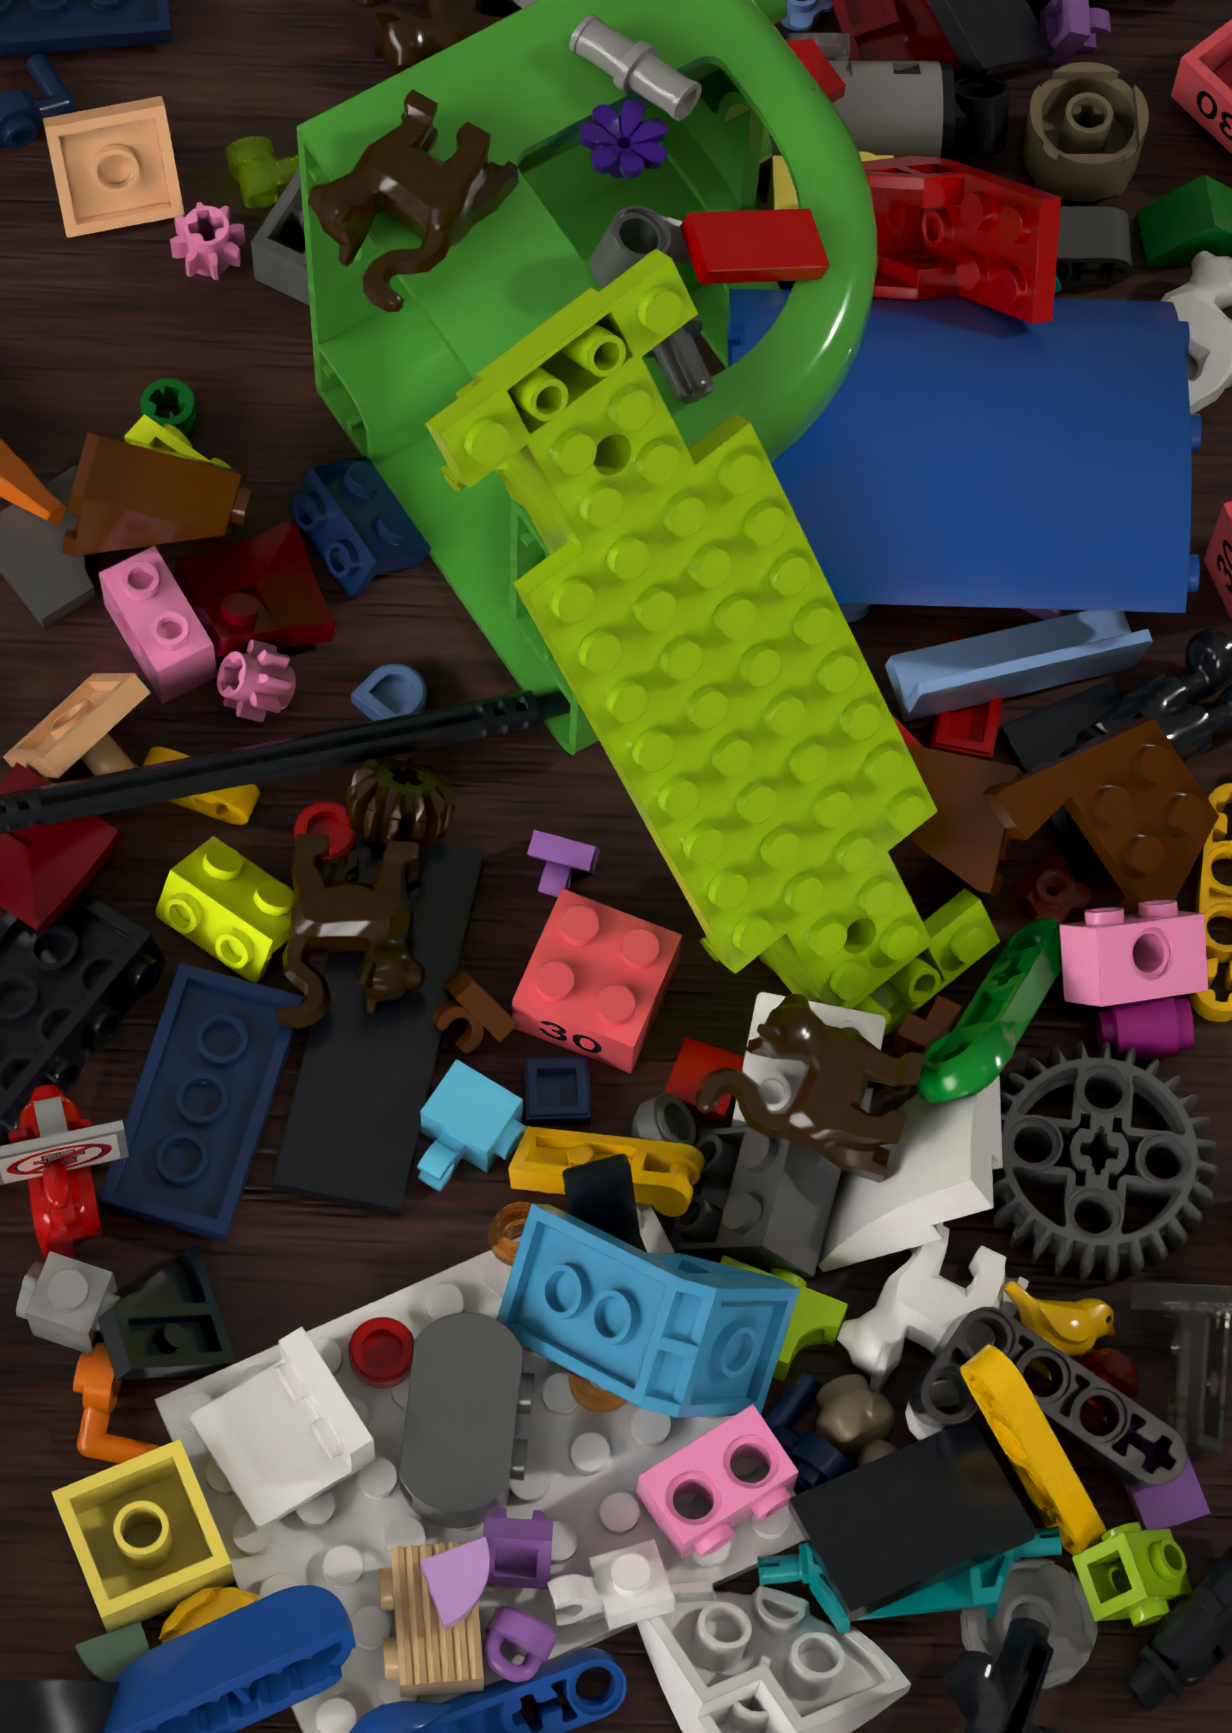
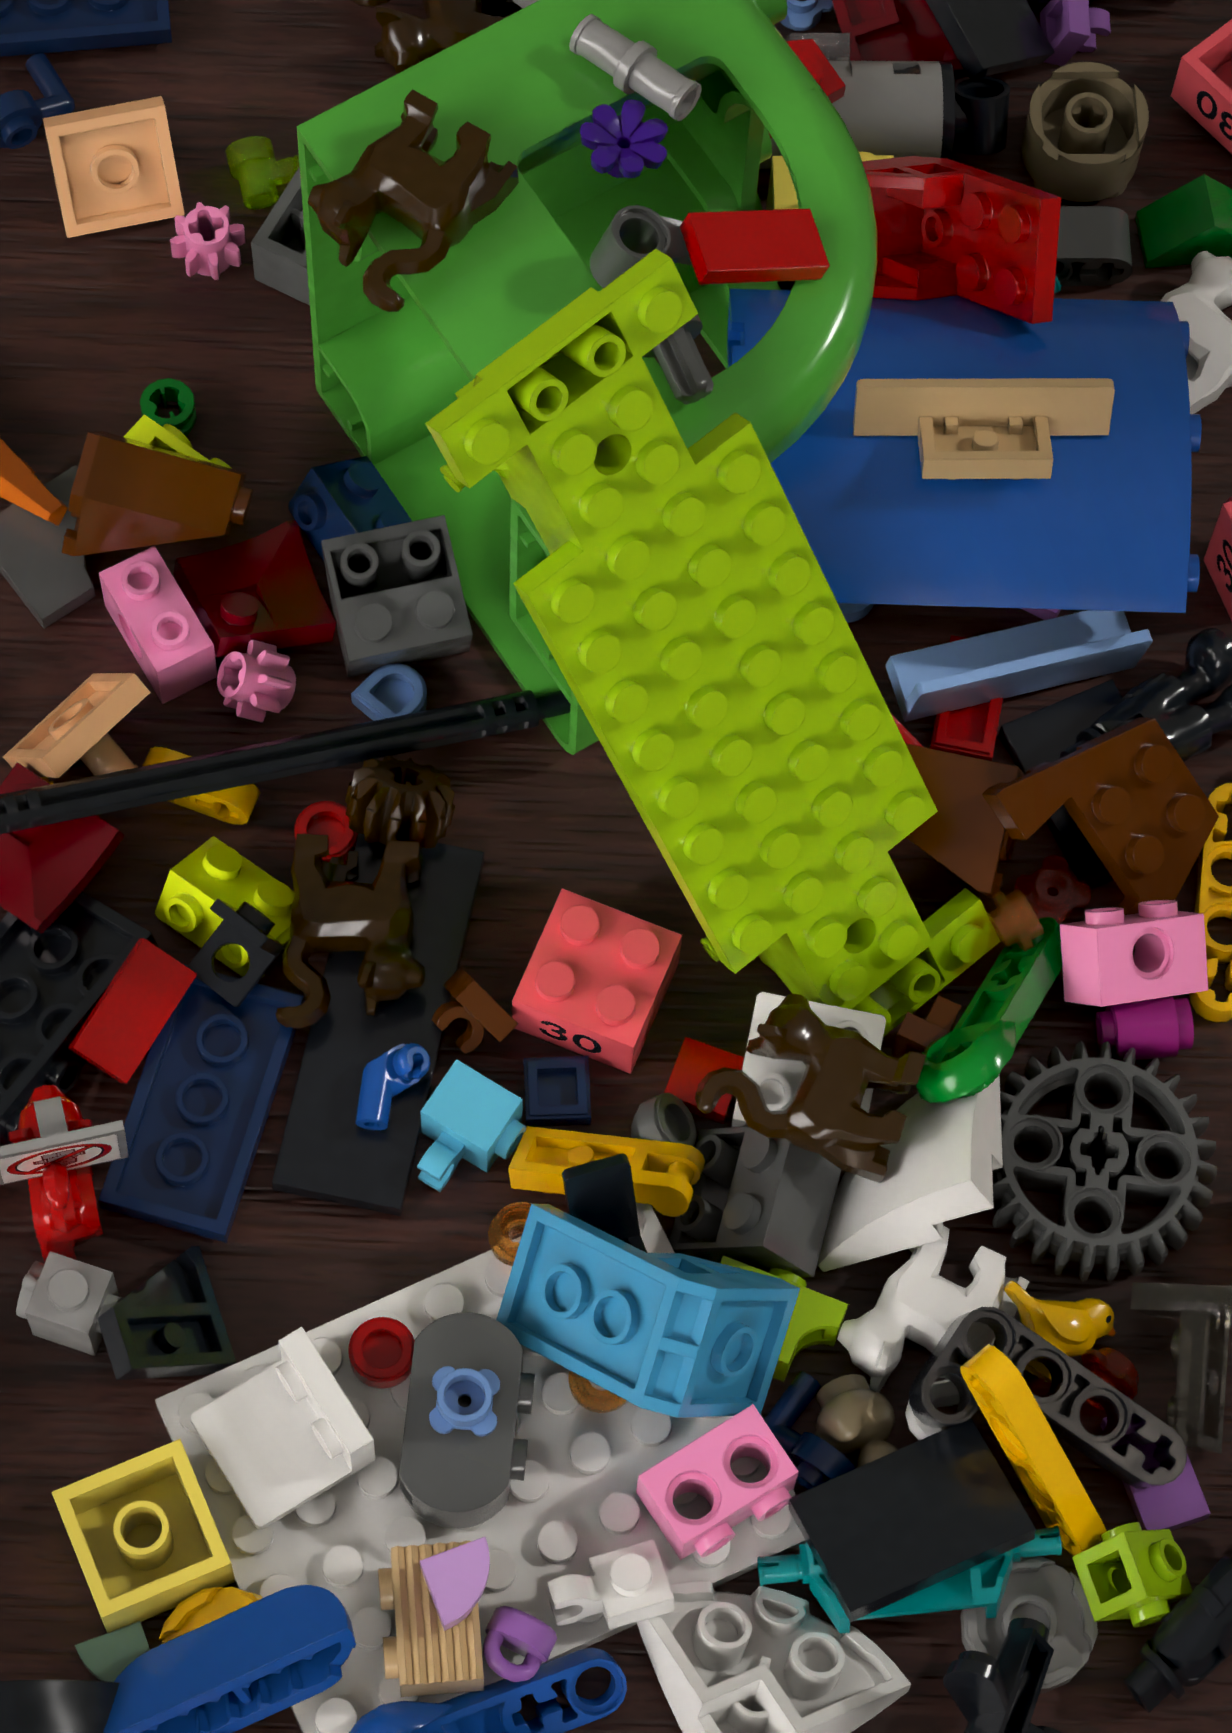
orange plate [73,1342,159,1464] -> none
medium lavender tile [483,1507,554,1590] -> none
medium lavender tile [527,830,600,897] -> none
none -> red tile [68,938,197,1084]
none -> black bracket [187,898,285,1007]
none -> dark grey slope [321,515,473,677]
none -> blue arm [356,1043,431,1130]
none -> medium blue plate [429,1366,500,1437]
none -> tan bracket [853,378,1115,480]
none -> clear orange plate [988,889,1044,952]

